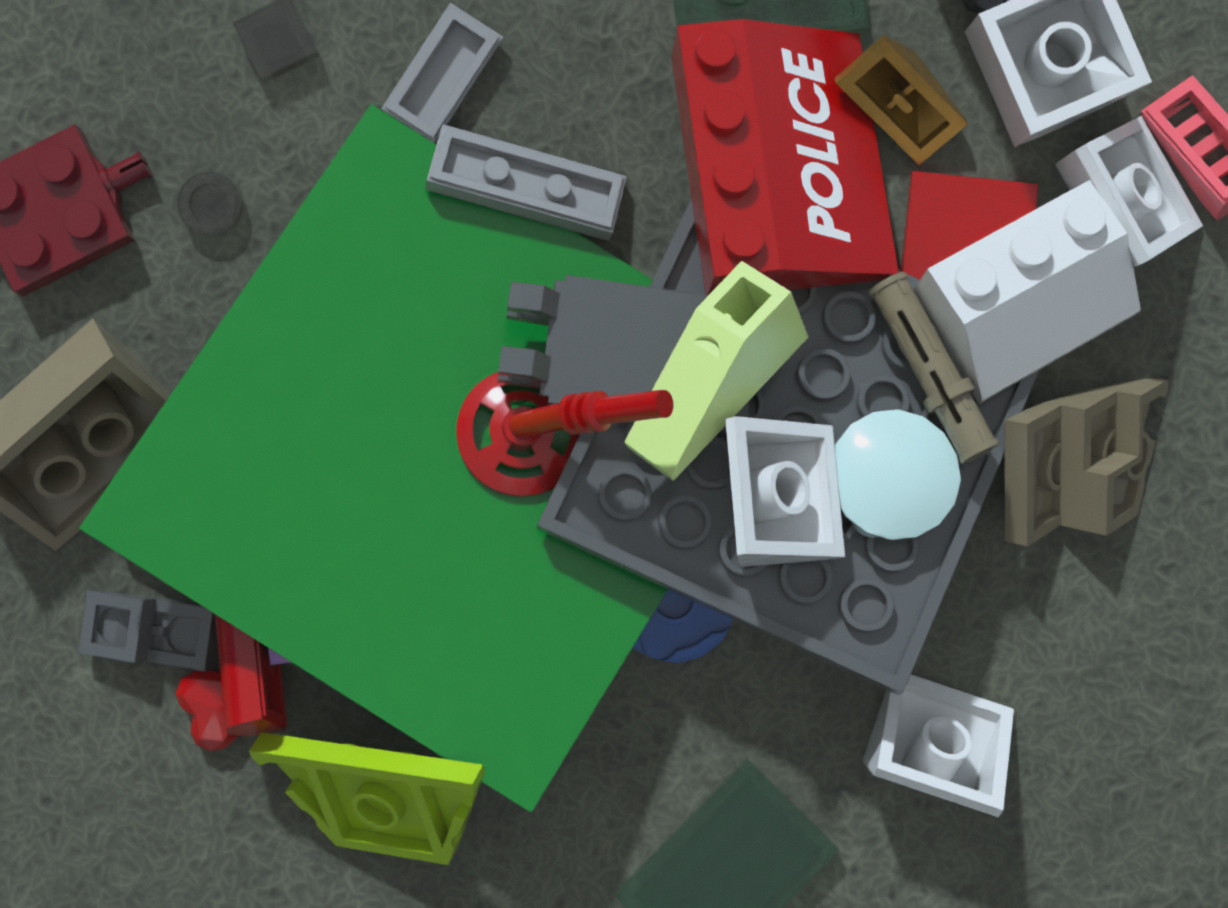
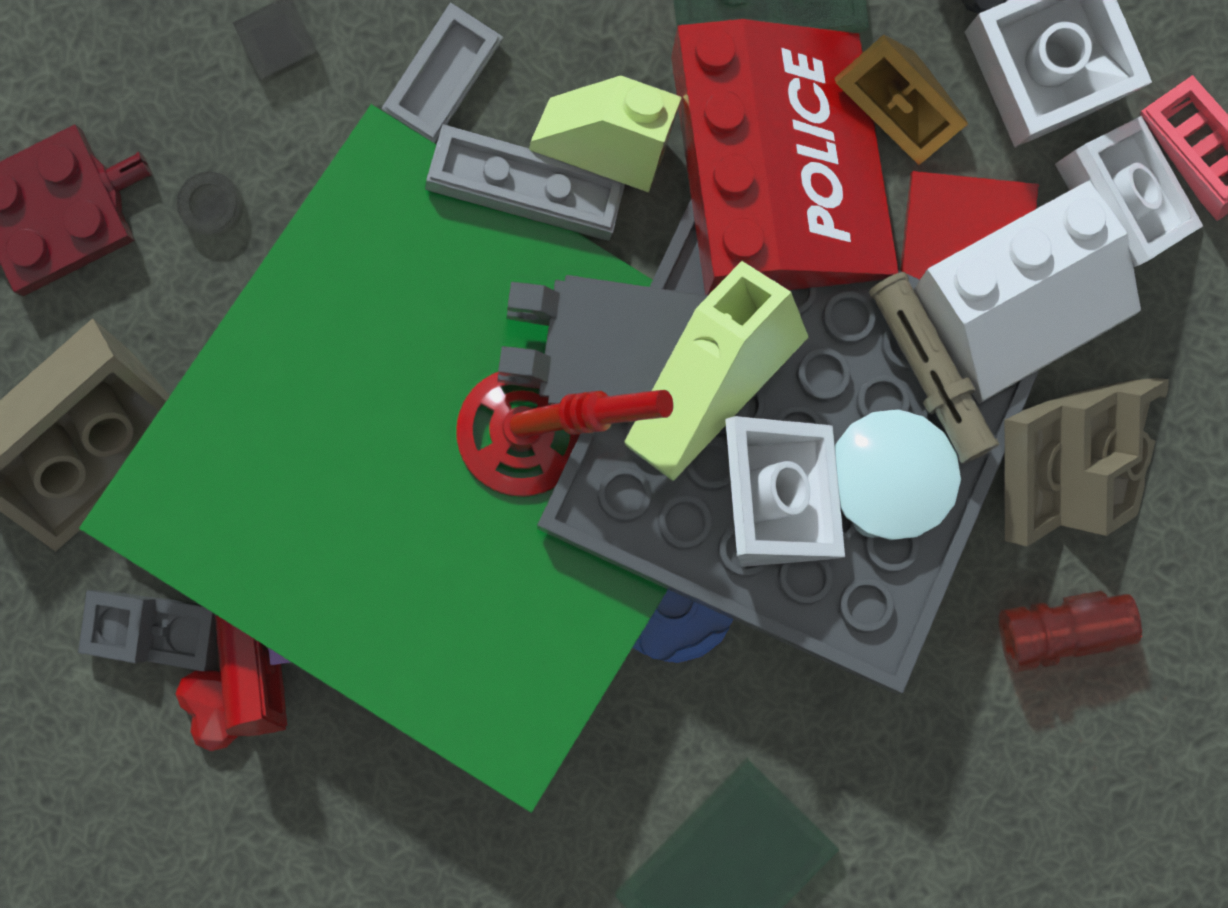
lime wing [249,732,485,865] -> none
white slope [863,674,1014,818] -> none
none -> yellowish green slope [529,75,682,192]
none -> clear red axle [999,591,1142,673]

